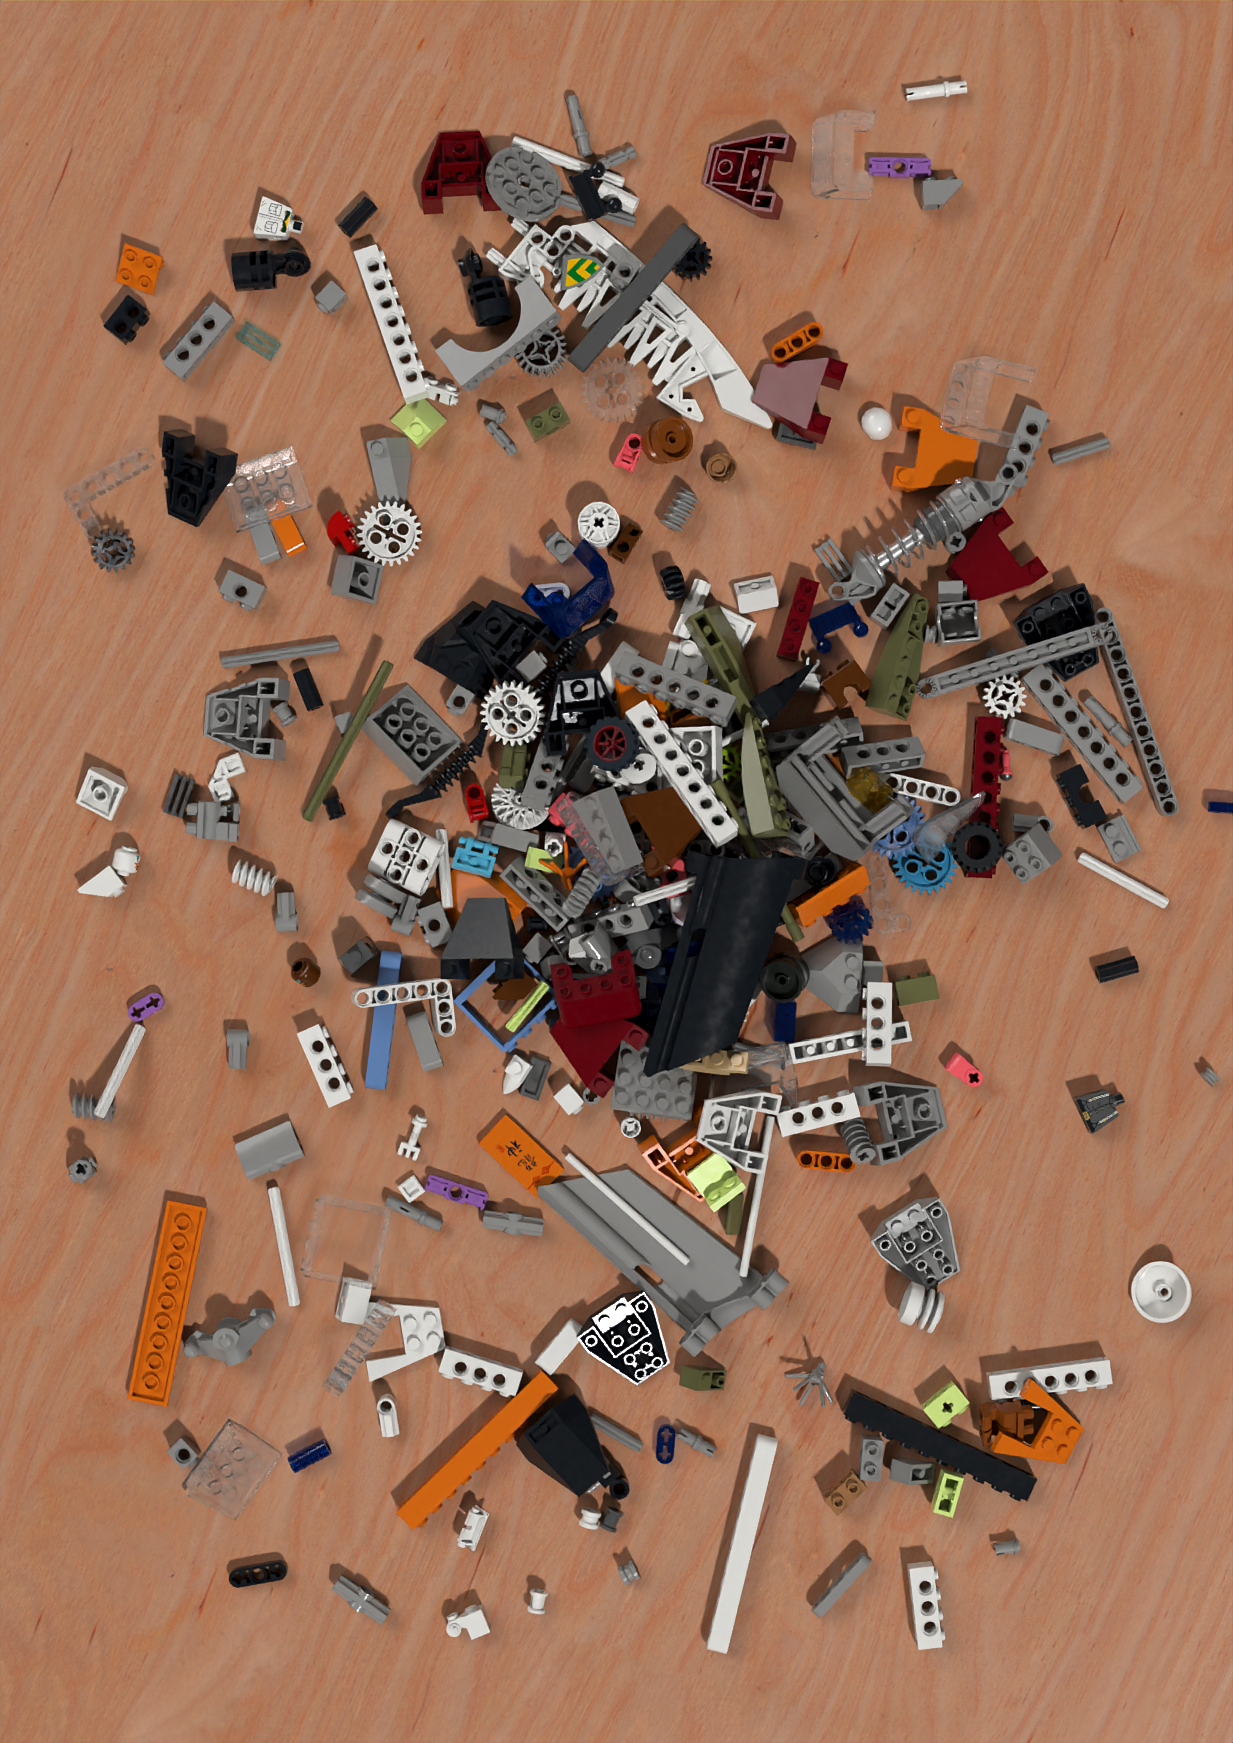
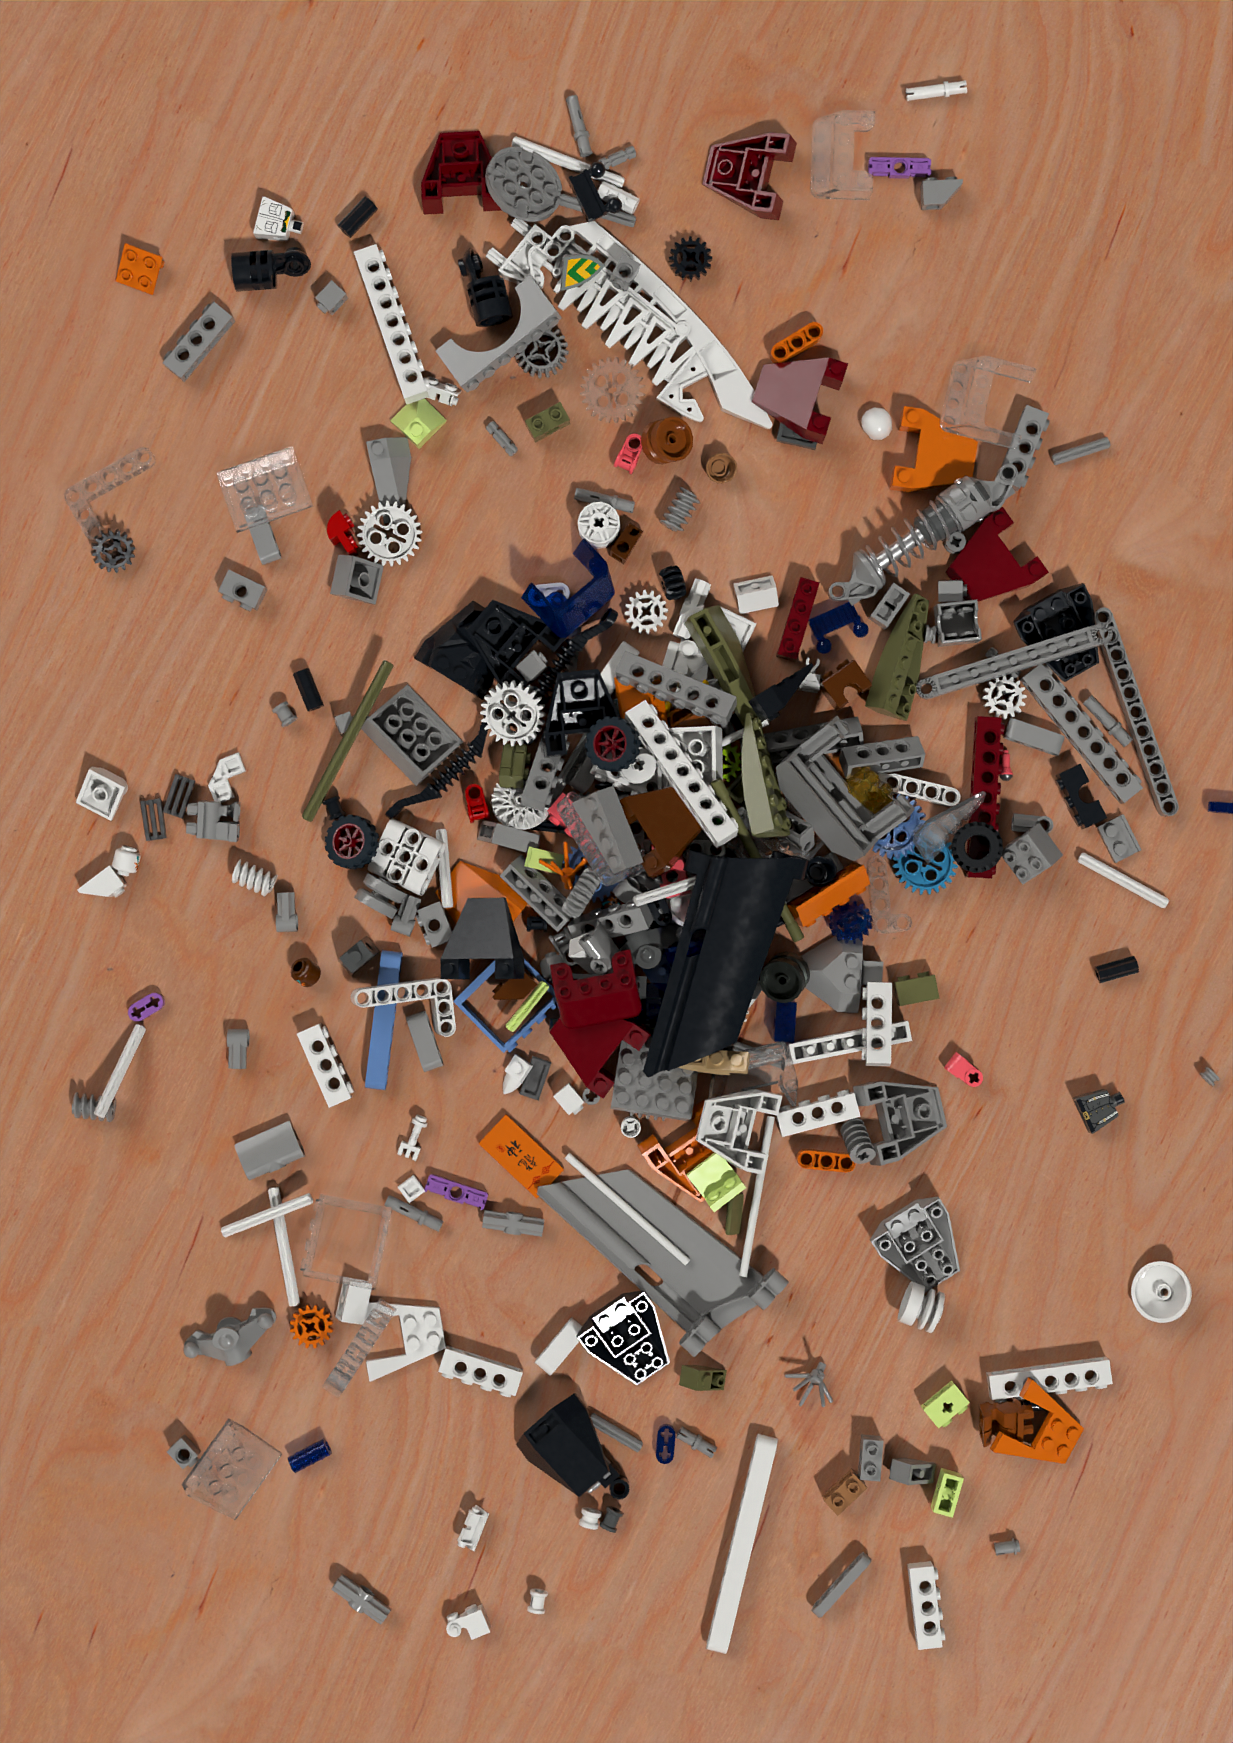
light grey connector [68,1156,97,1184] -> none
black brick [103,295,150,345] -> none
orange plate [127,1200,208,1407] -> none
black wedge [162,429,238,527] -> none
light grey wedge [203,678,290,761] -> none
light grey axle [221,640,340,668] -> none
black beam [229,1560,288,1588] -> none
clear light blue tile [236,322,281,361] -> none
orange beam [264,497,308,558] -> none
white piece [377,1394,400,1437] -> none
orange brick [396,1369,559,1530] -> none
light grey brick [445,684,476,717] -> none
medium azure plate [451,836,499,878] -> none
light grey pin [480,404,507,424] -> none
light grey brick [522,932,553,964] -> none
white piece [544,831,566,857] -> none
light grey bracket [545,531,576,564] -> none
dark grey beam [567,223,699,373] -> none
light grey wheel [617,1560,641,1586] -> none
light grey tile [814,538,852,582] -> none
black brick [842,1389,1037,1501] -> none
none -> flat silver tile [140,798,167,841]
none -> white axle [221,1193,313,1237]
none -> orange gear [290,1304,334,1349]
none -> black wheel [325,815,379,870]
none -> light grey pin [574,488,635,513]
none -> white gear [624,590,668,634]

